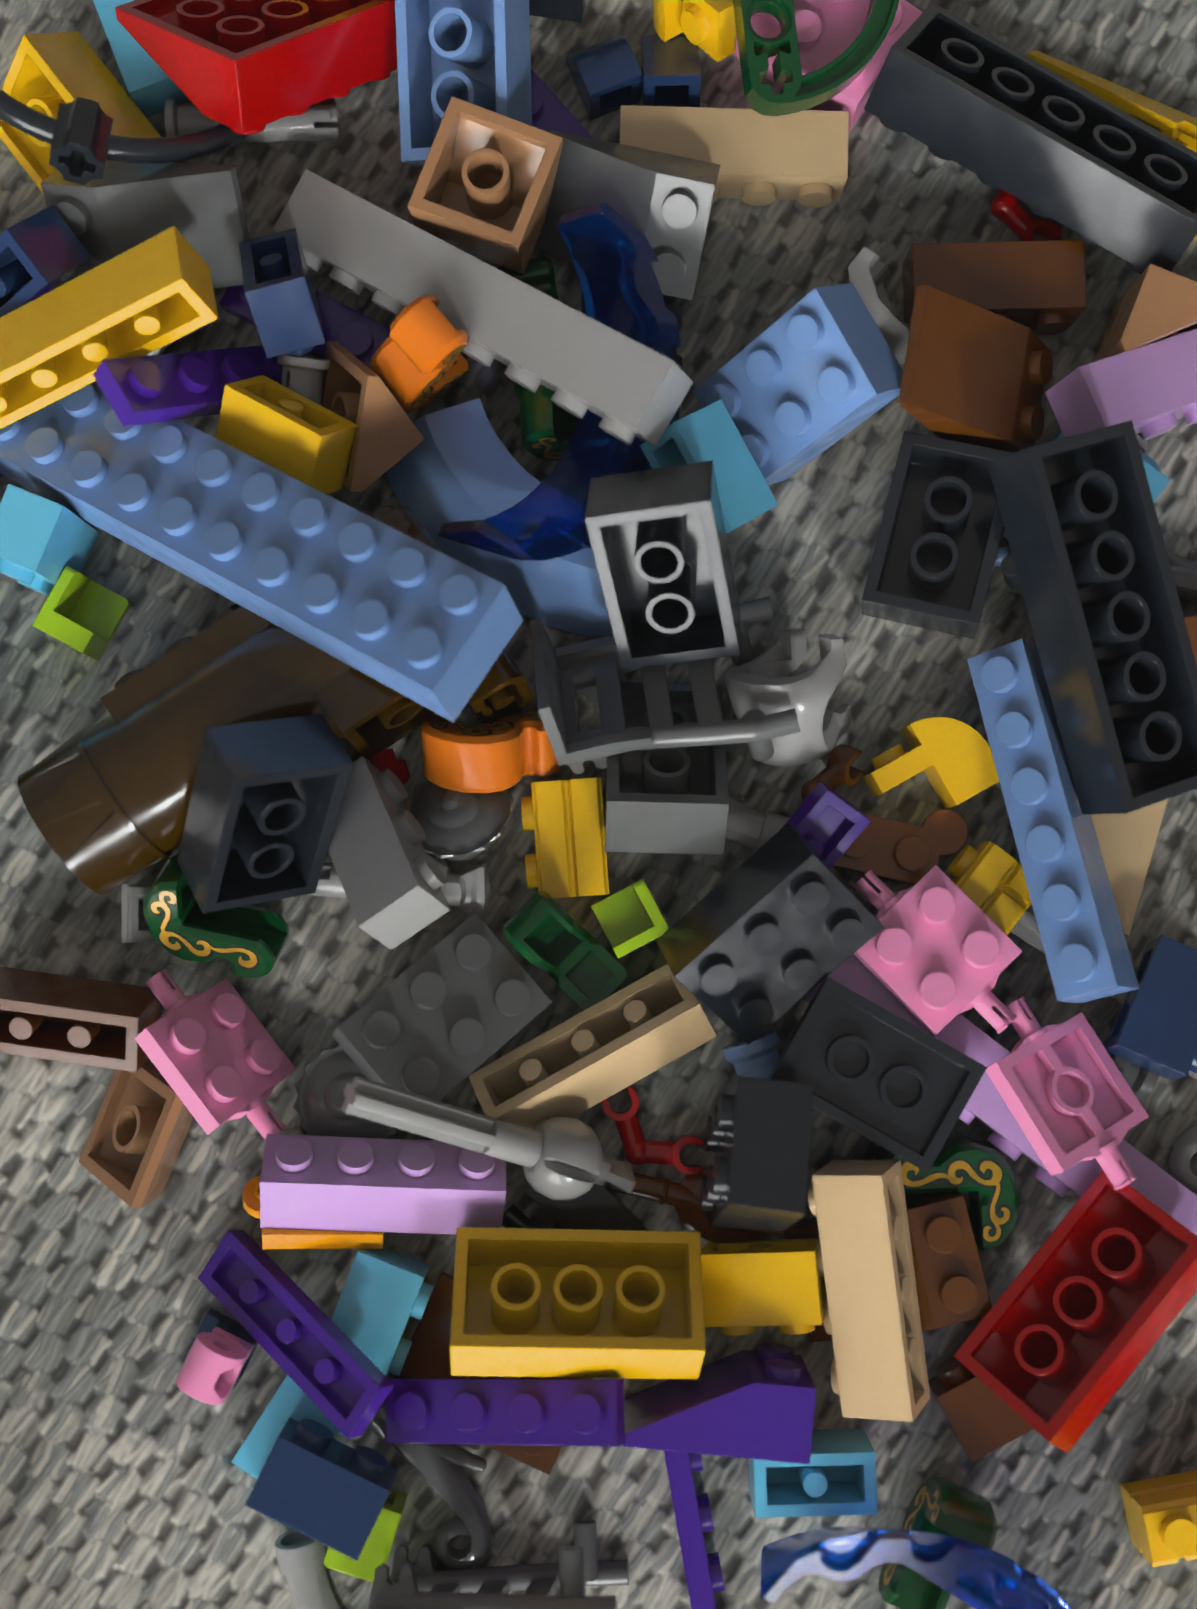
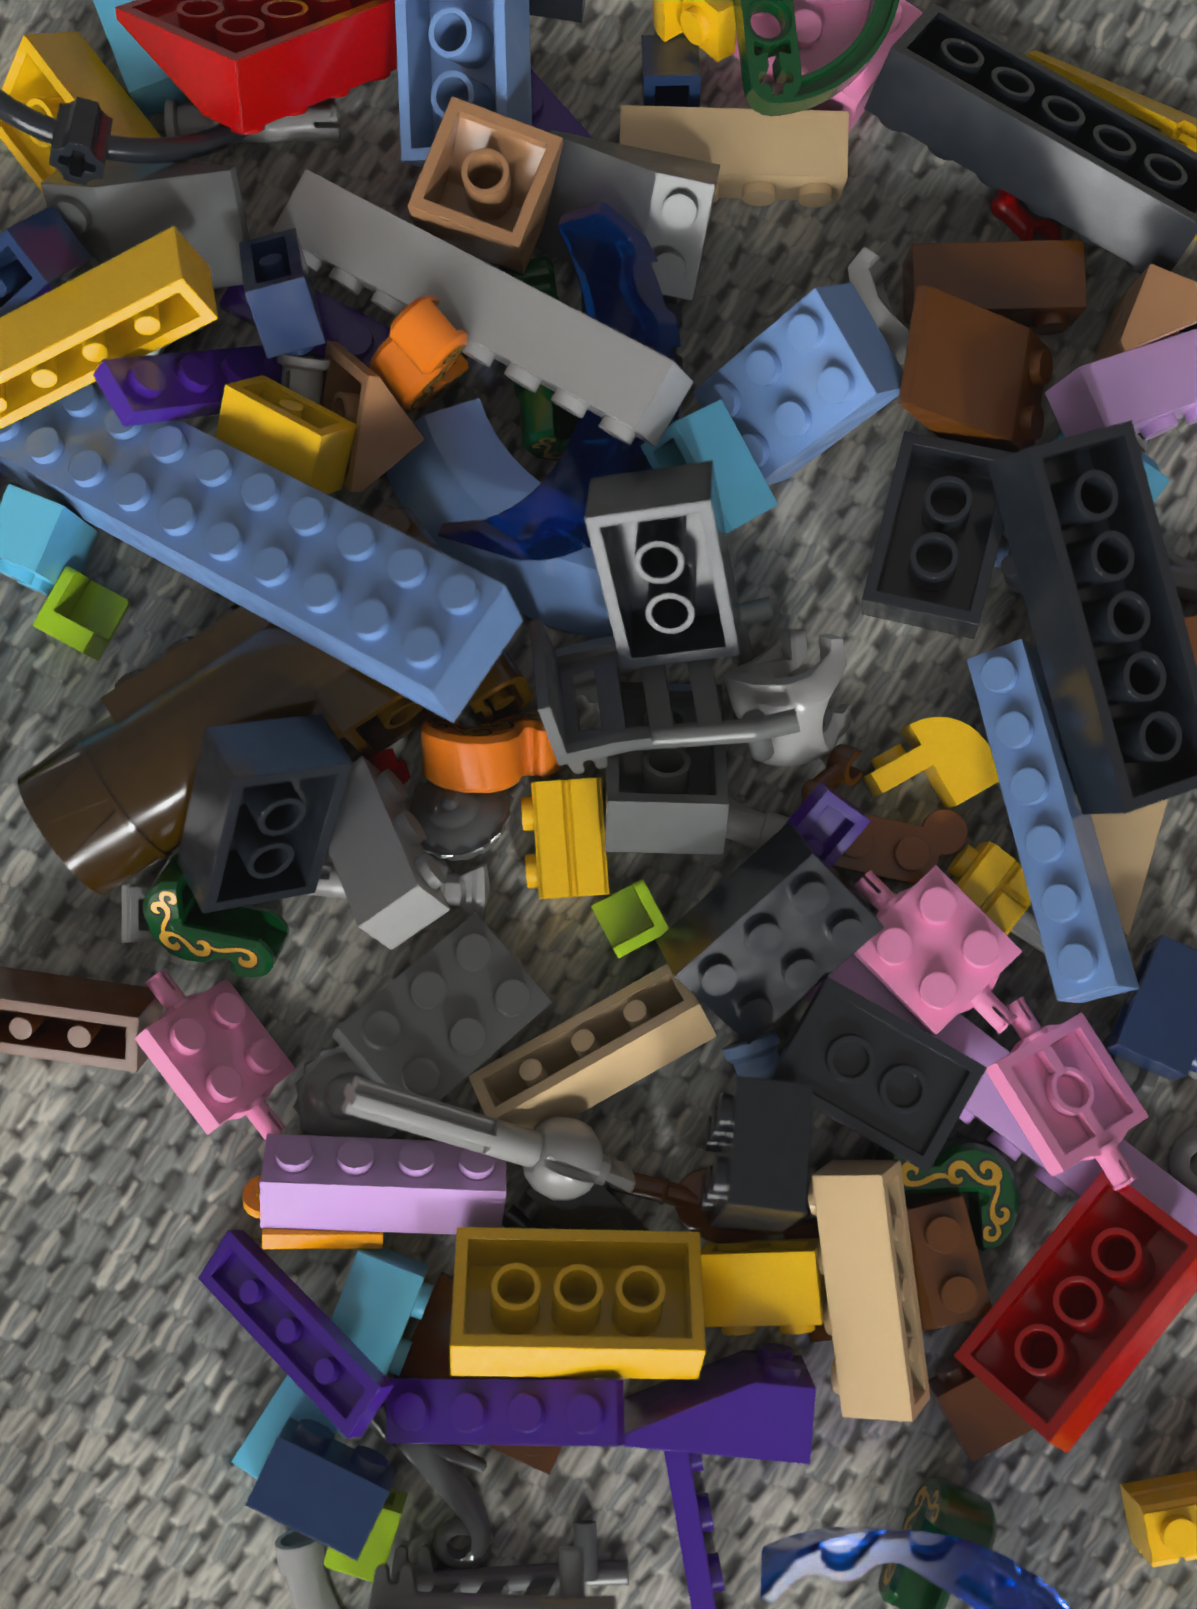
medium nougat slope [78,1062,193,1208] -> none
bright pink leg [175,1308,258,1405] -> none
dark green animal [503,891,626,1011] -> none
dark blue brick [565,35,643,121] -> none
red arm [601,1086,704,1175] -> none
medium azure brick [748,1429,878,1518] -> none

